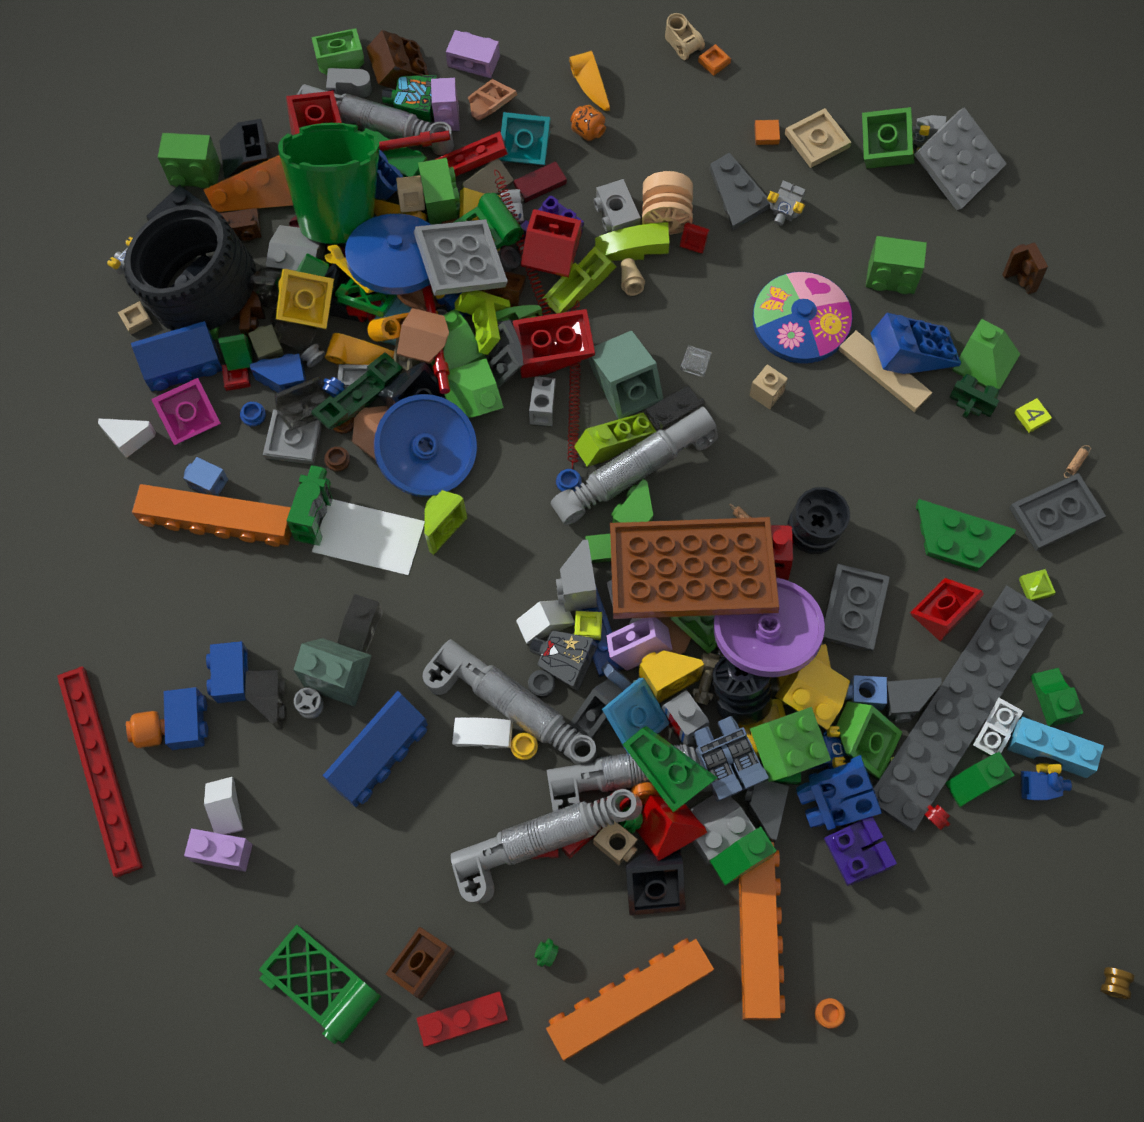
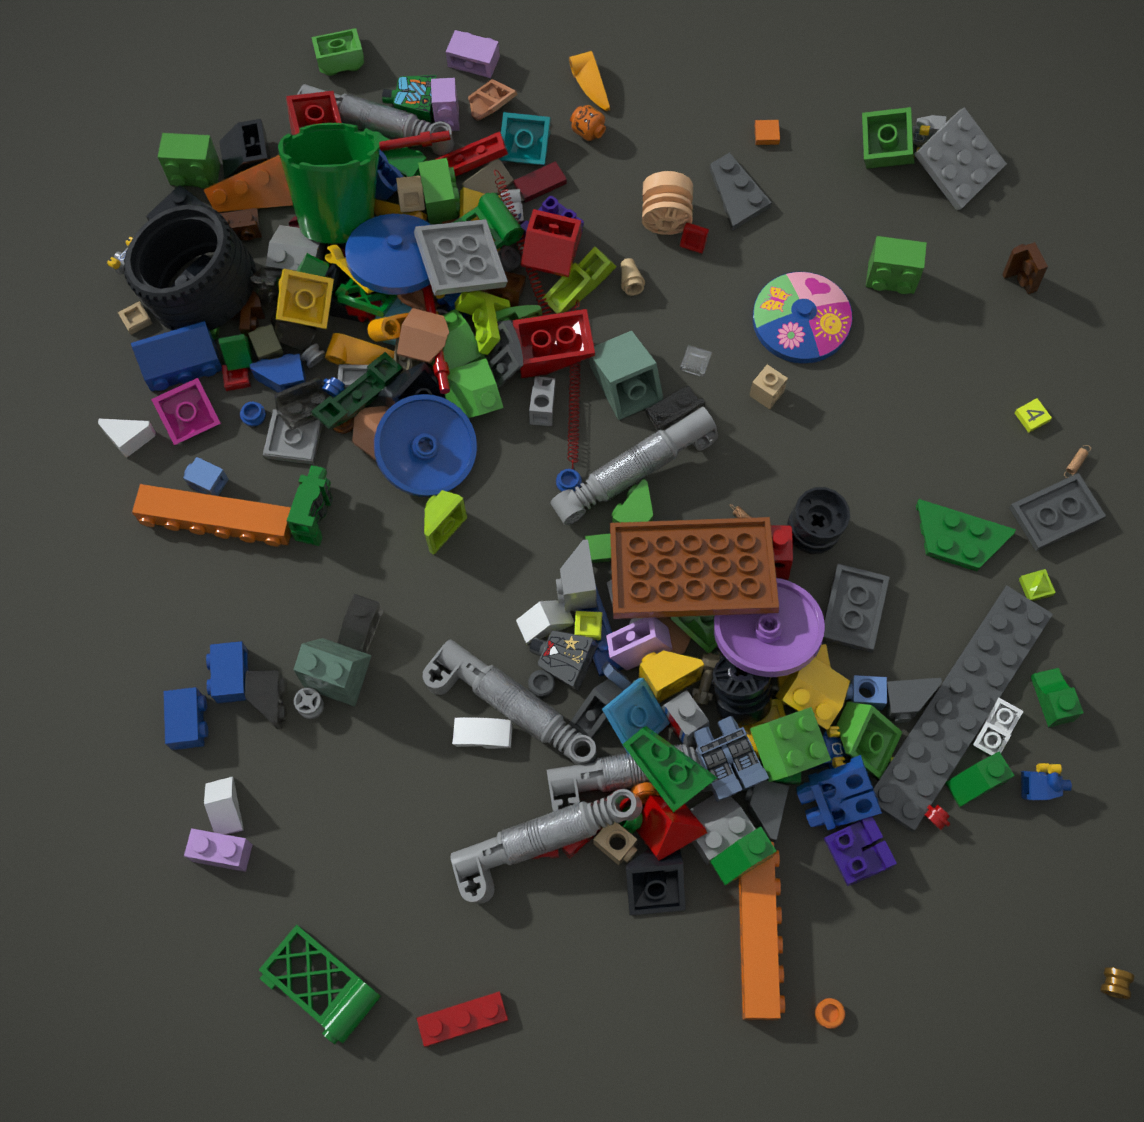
red tile [57,666,143,878] -> none
orange head [126,711,165,748] -> none
white sticker [312,499,425,575] -> none
blue slope [323,691,428,808] -> none
reddish brown plate [324,447,350,472] -> none
light grey leg [326,68,372,98] -> none
reddish brown slope [366,30,429,90] -> none
reddish brown slope [386,927,455,1001] -> none
yellow plate [511,733,538,760] -> none
green plate [534,938,559,967] -> none
orange brick [546,938,714,1061] -> none
lime slope [574,412,656,467] -> none
light grey brick [593,179,641,232] -> none
lime slope [595,222,669,261] -> none
tan piece [665,13,705,60] -> none
orange tile [698,44,731,76] -> none
light grey piece [767,181,805,226] -> none
tan plate [785,108,851,168] -> none
tan tile [839,331,932,412] -> none
blue slope [871,313,961,374] -> none
red slope [910,578,984,642] -> none
dark green hips [949,374,1000,418] -> none
bright green slope [952,319,1020,390] -> none
medium azure arch [1007,717,1104,778] -> none

